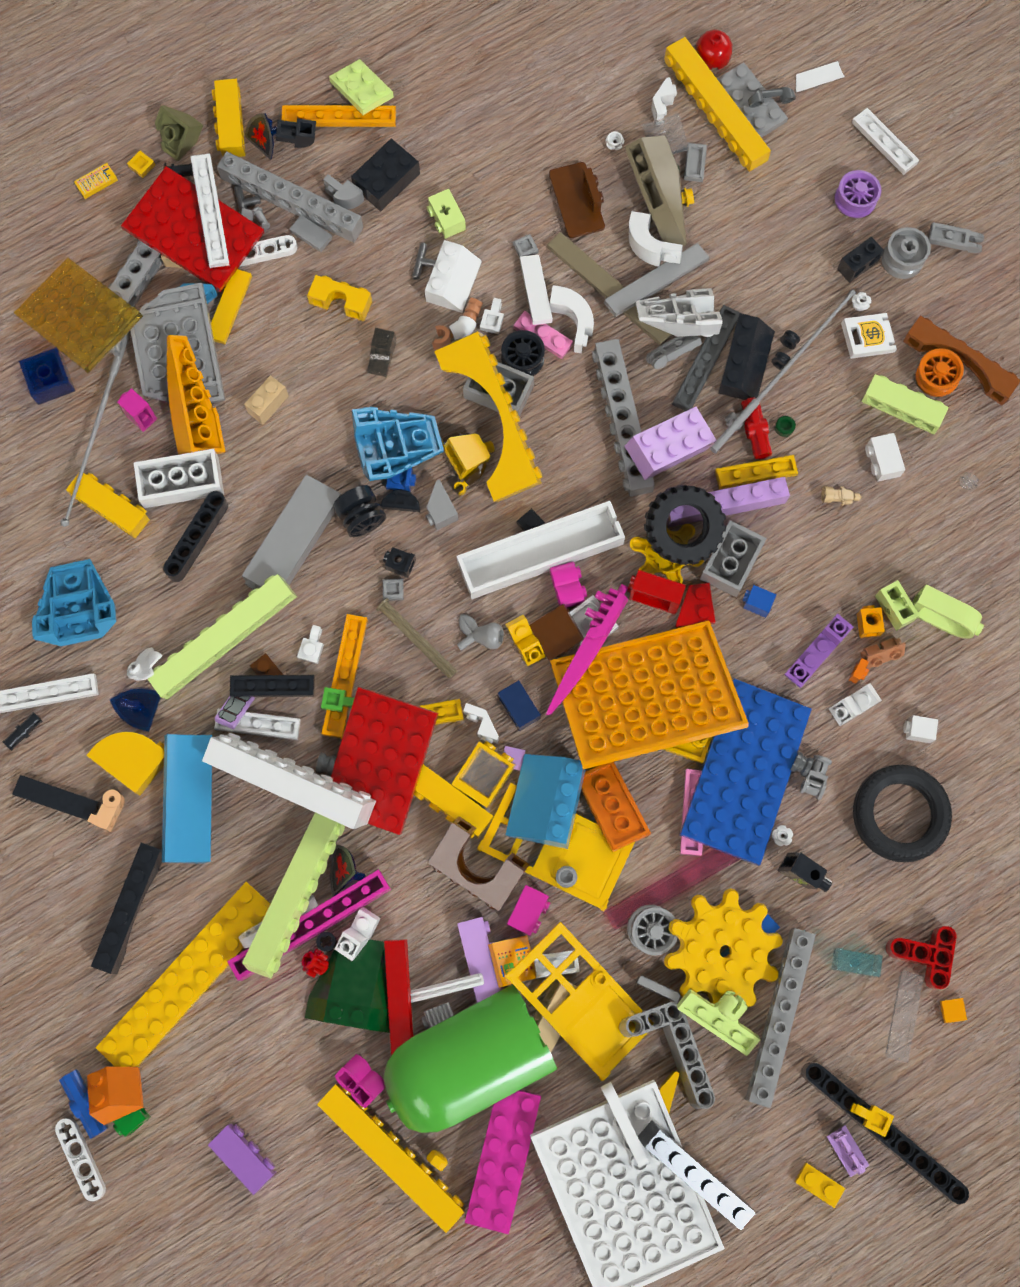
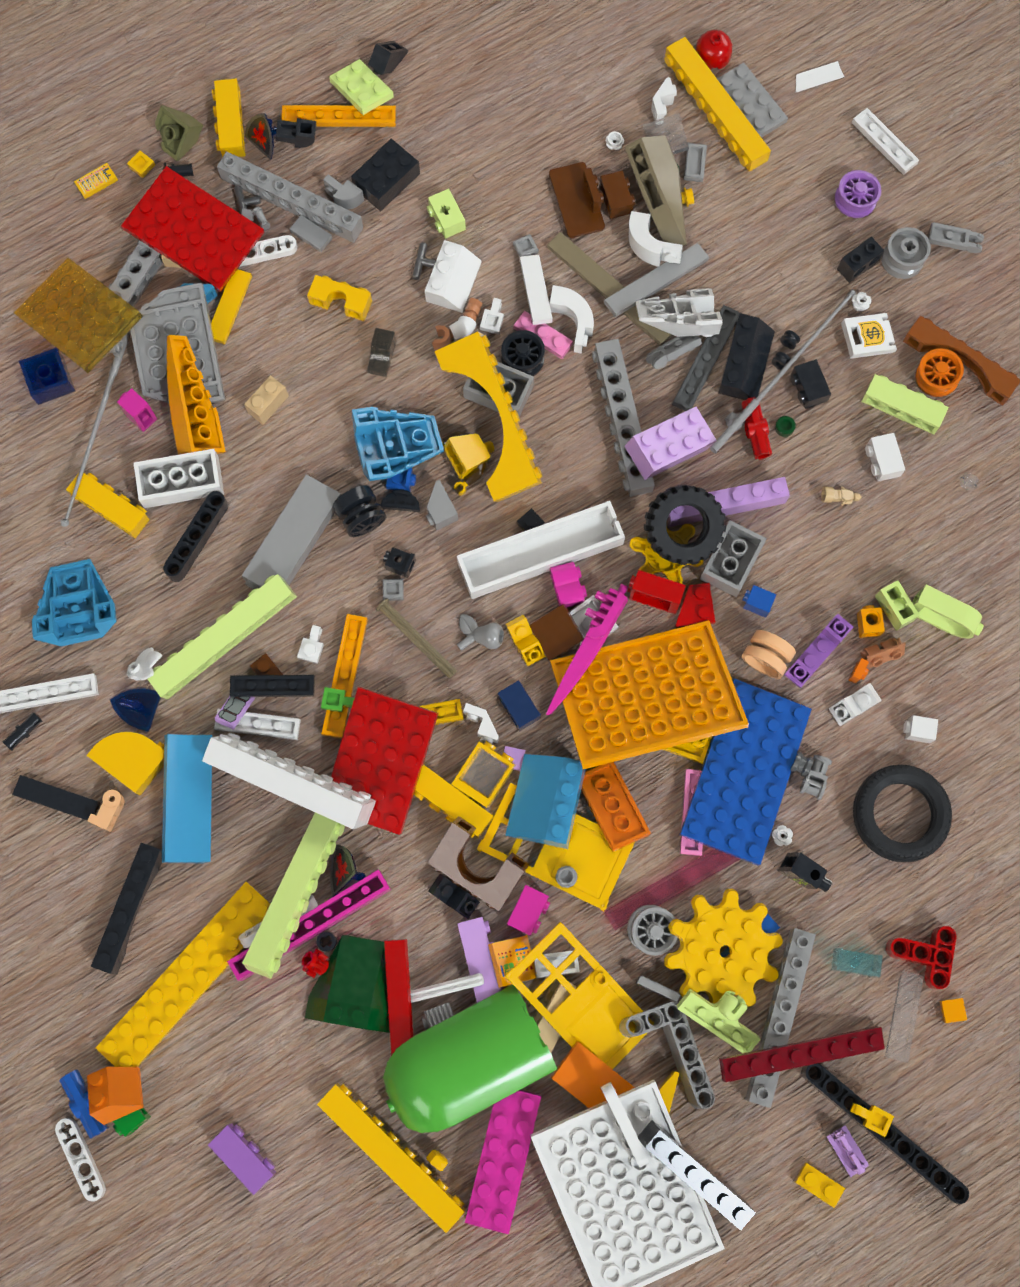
white tile [191,154,229,268] -> none
dark grey wheel [316,752,337,776] -> none
white slope [335,907,380,961] -> none
dark pink brick [335,1054,385,1108] -> none
yellow tile [715,455,798,490] -> none
dark grey bar [748,87,796,108] -> none
none -> black slope [368,41,408,75]
none -> black slope [428,874,480,919]
none -> orange tile [551,1041,635,1108]
none -> reddish brown brick [599,170,635,219]
none -> dark red plate [719,1026,885,1082]
none -> light nougat wheel [741,630,796,679]
none -> black brick [790,359,831,409]

